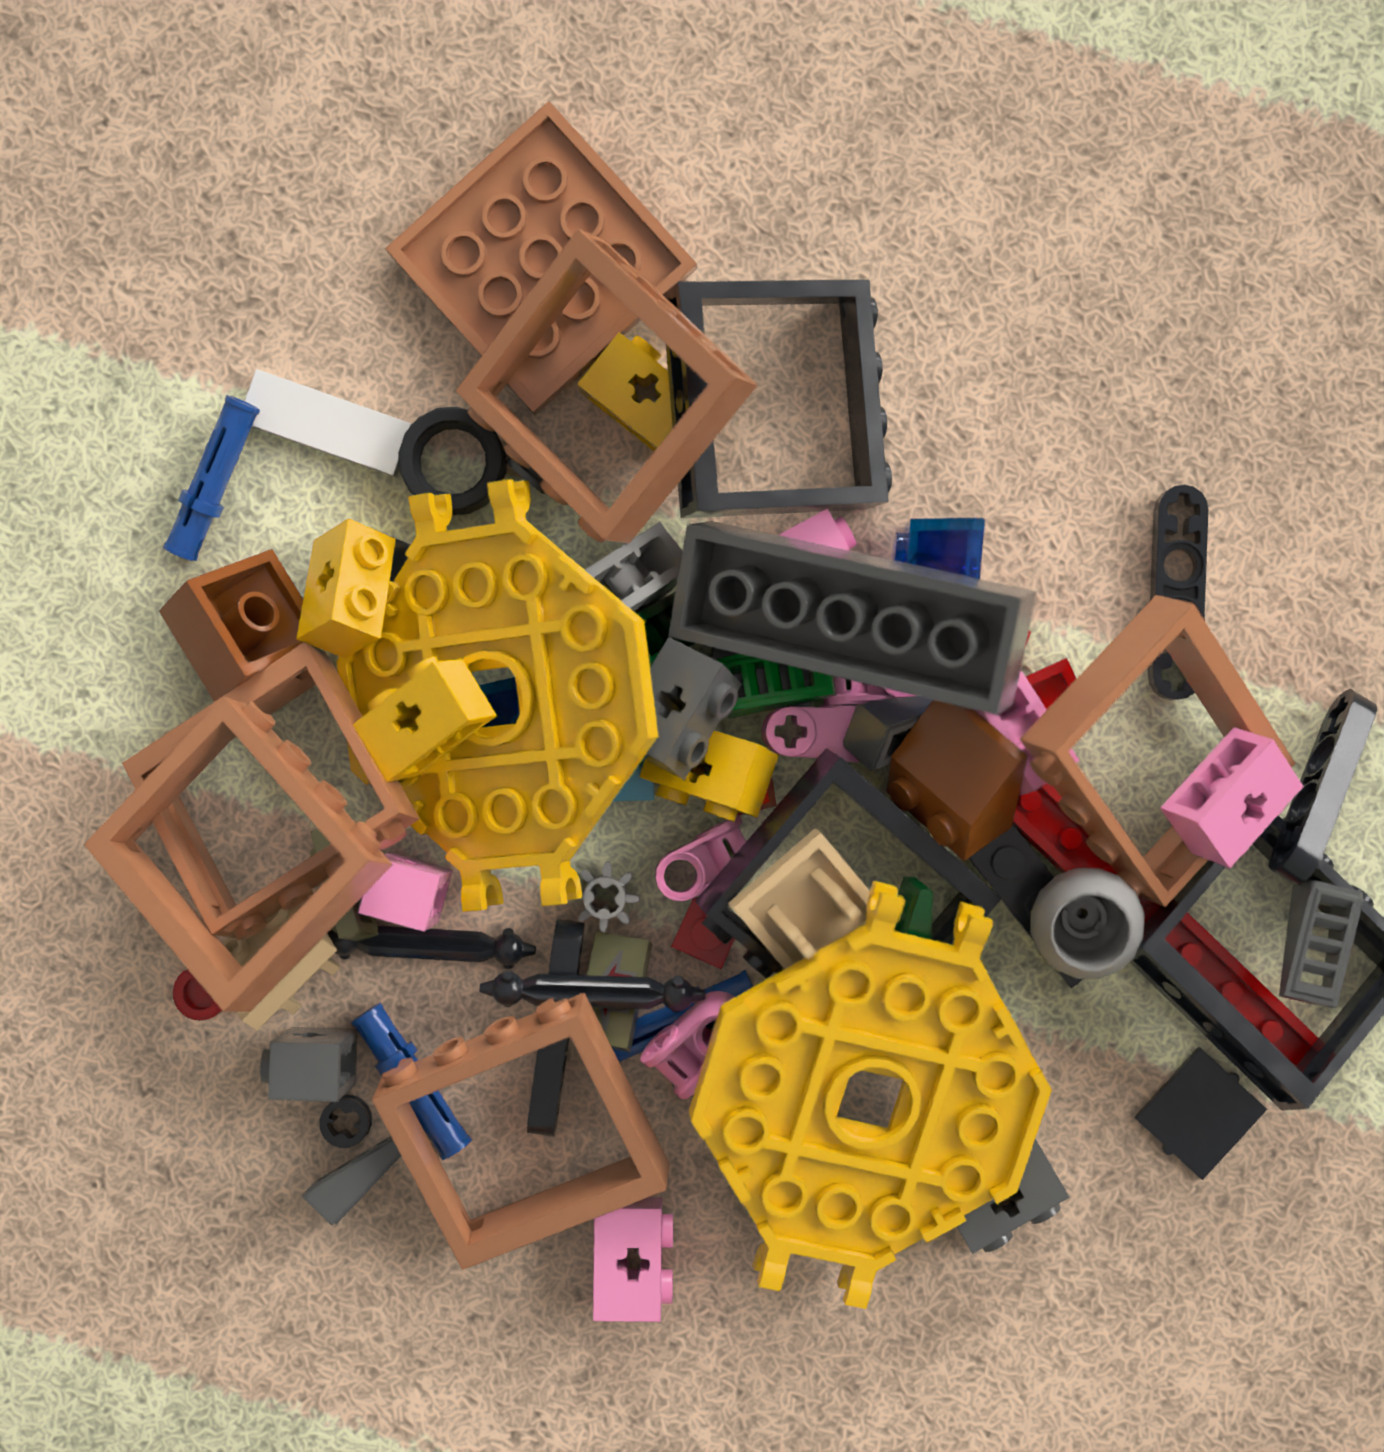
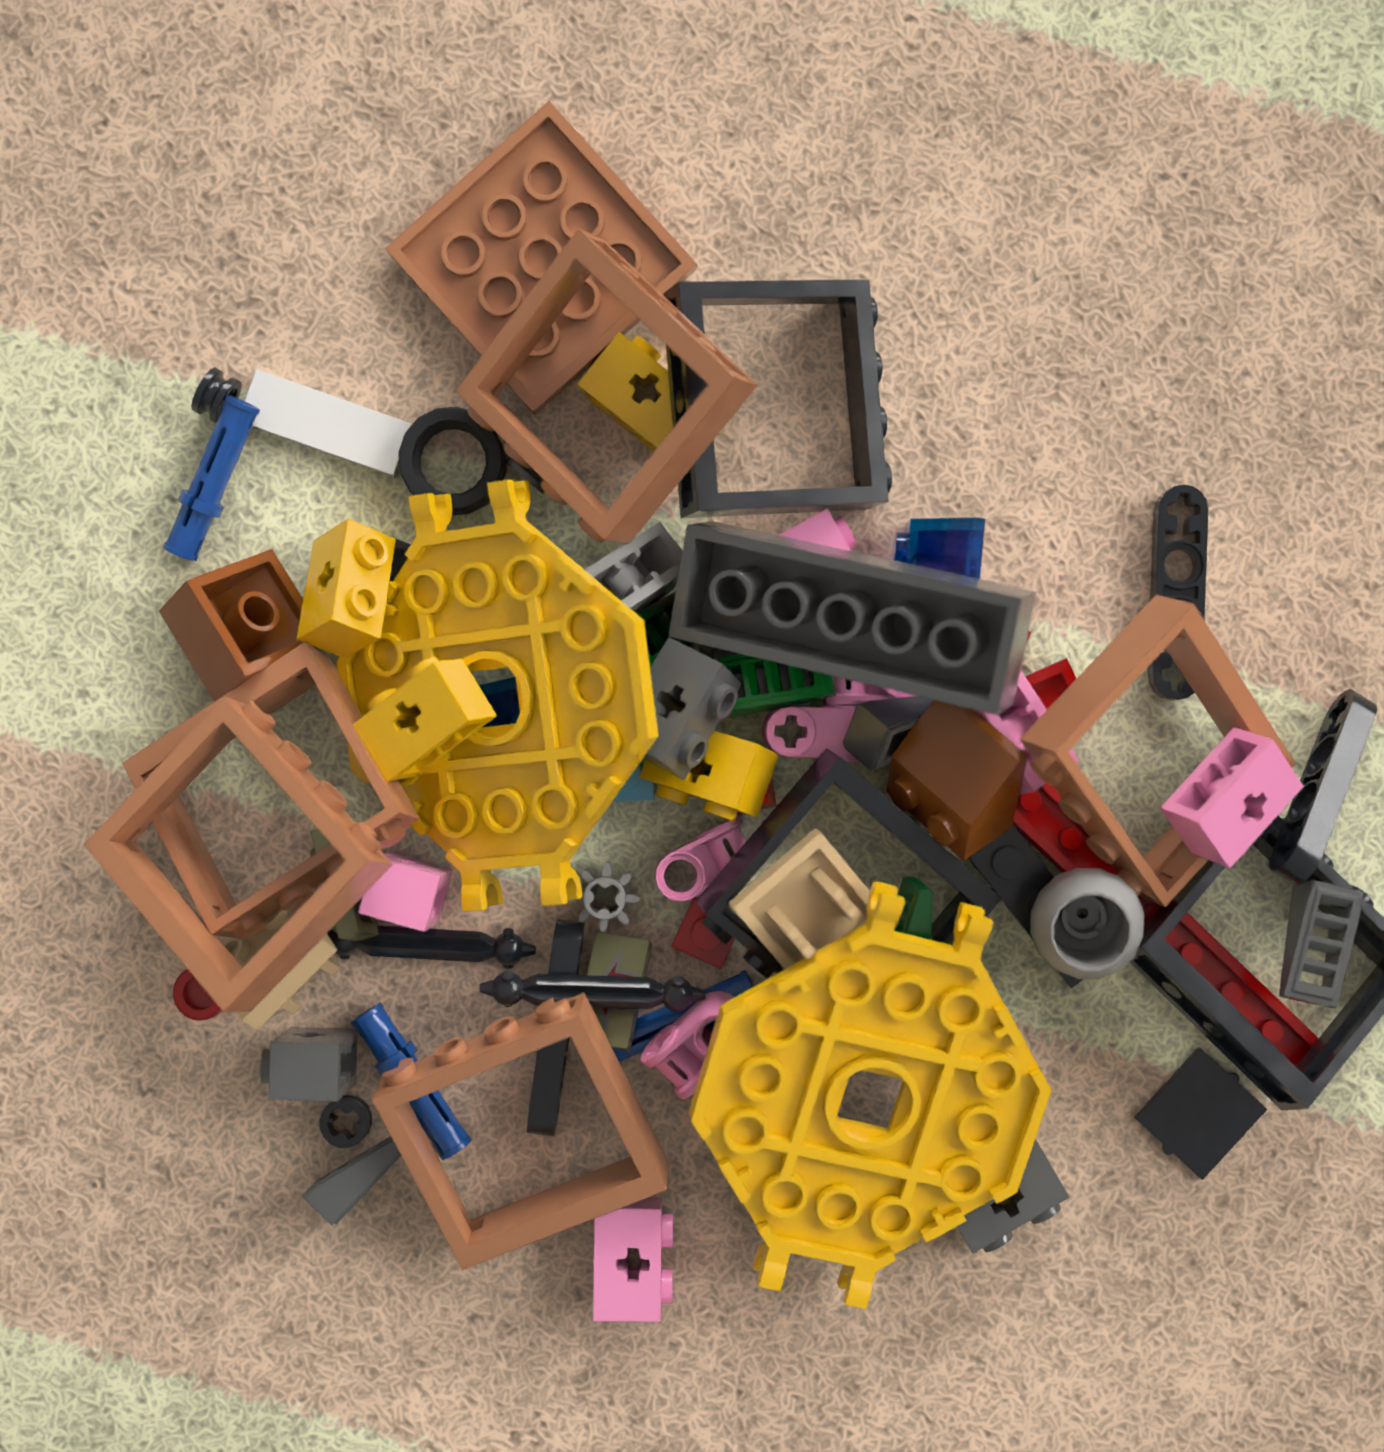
none -> black bush [191,367,242,423]

